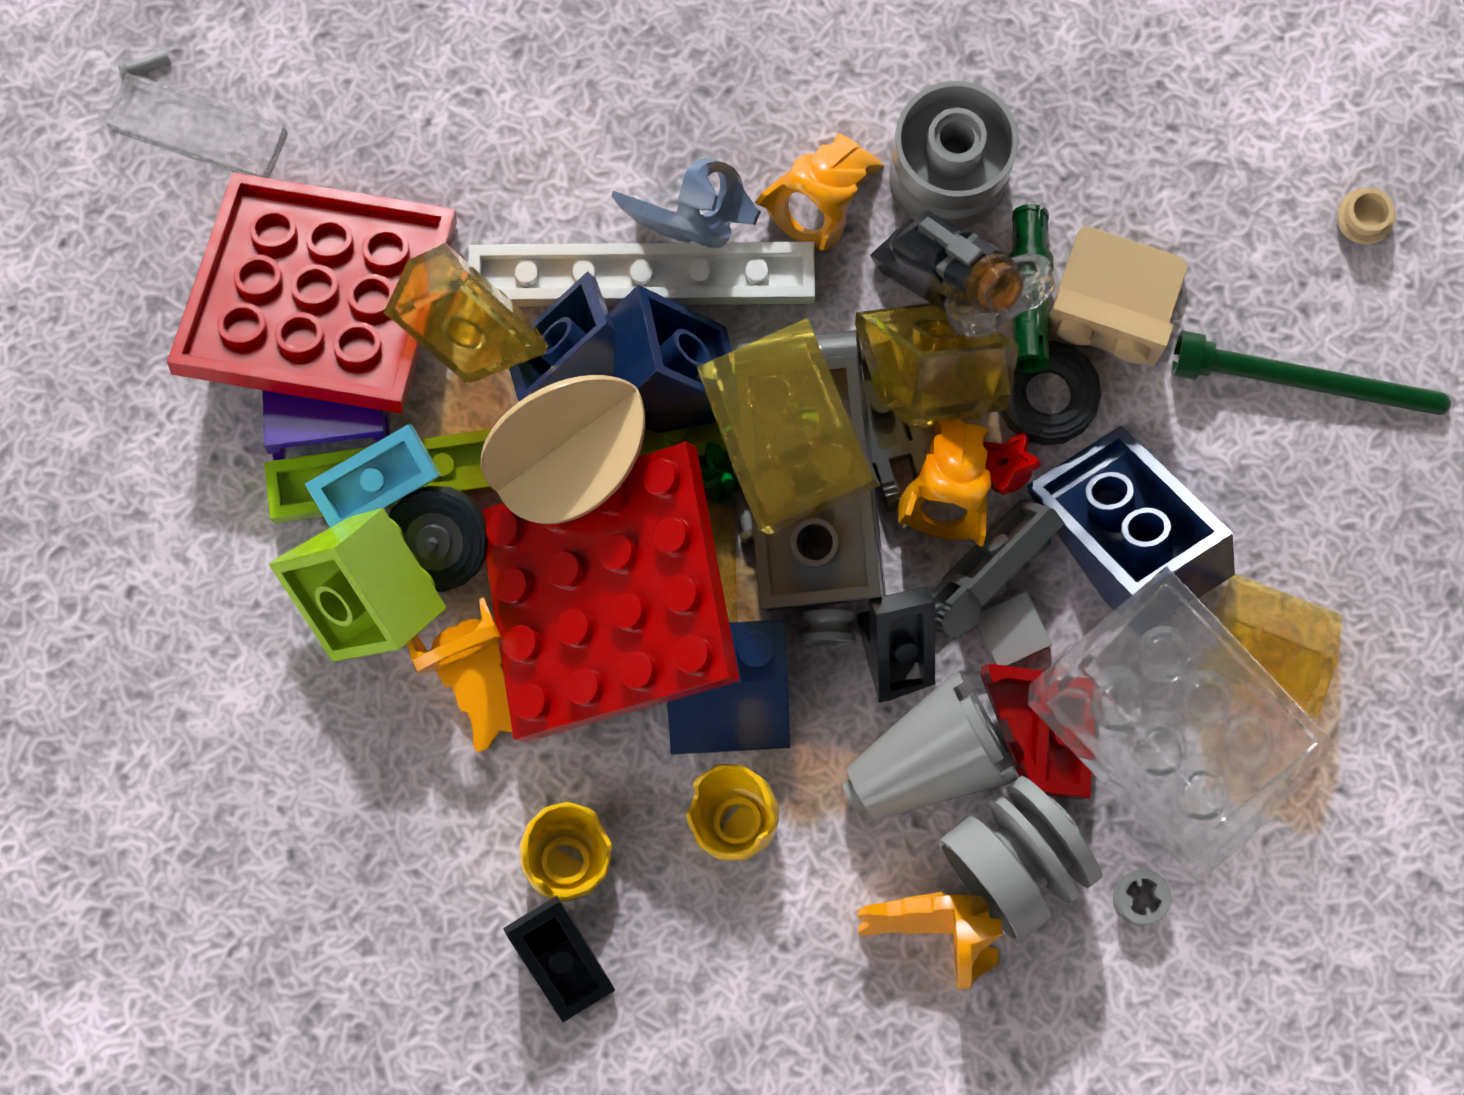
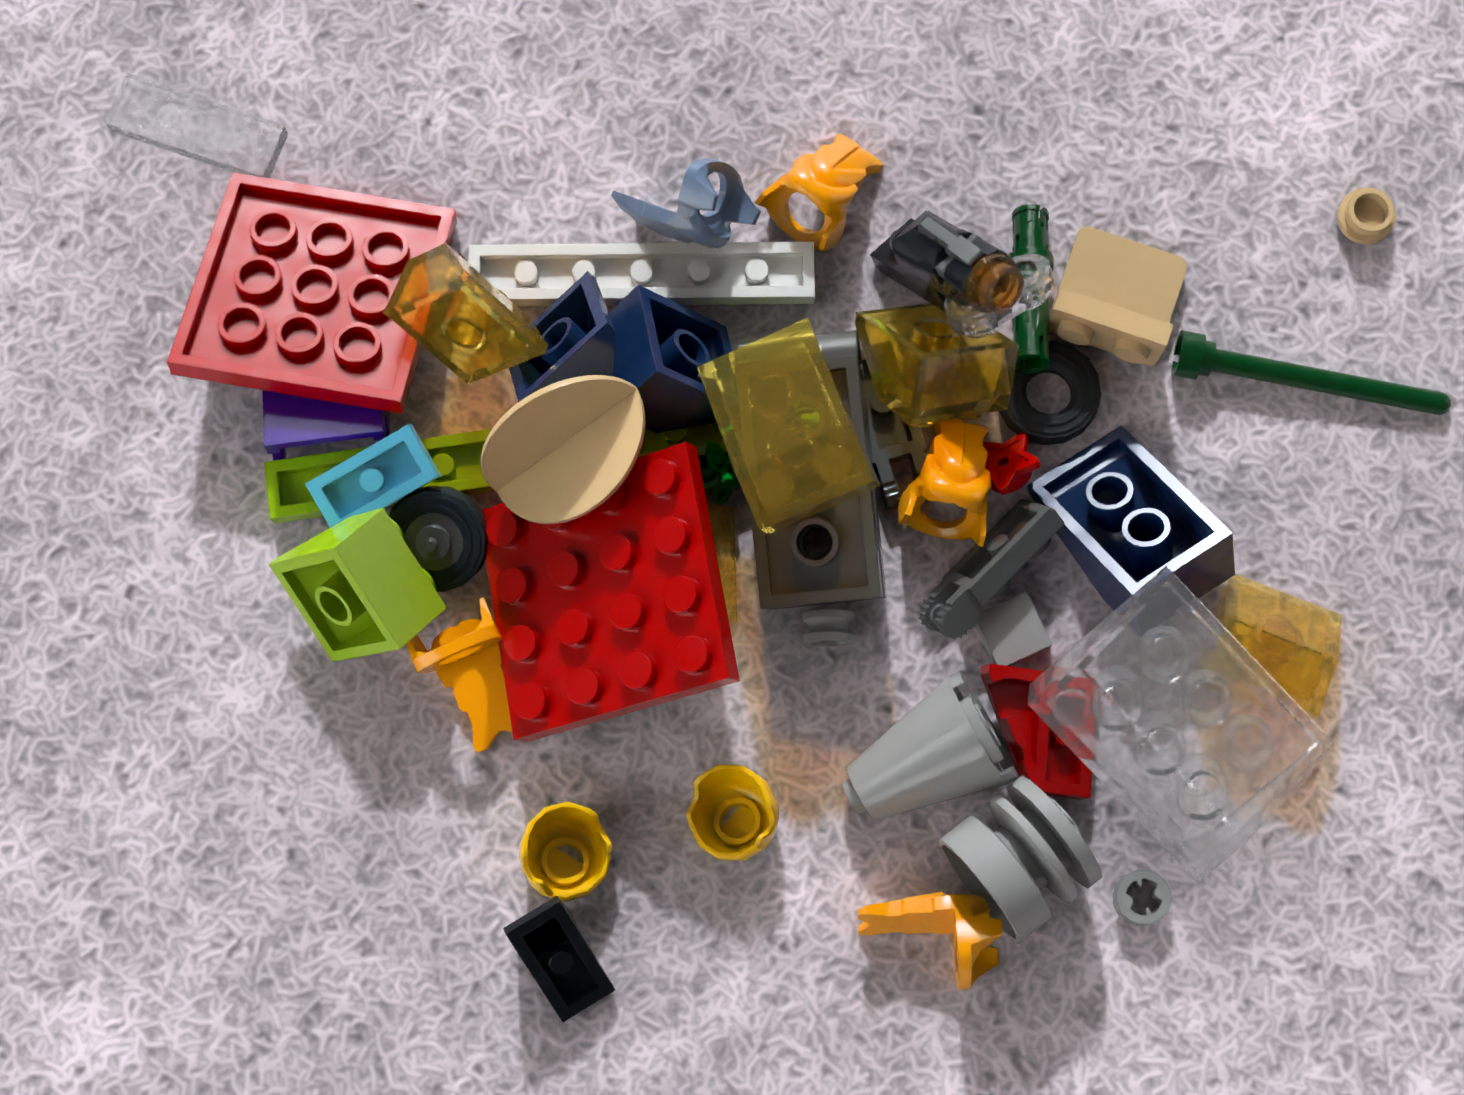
light grey piece [117,50,171,84] -> none
dark blue slope [667,619,790,755] -> none
light grey piece [732,490,754,544] -> none
black slope [857,586,935,703] -> none
light grey wheel [889,81,1019,229] -> none

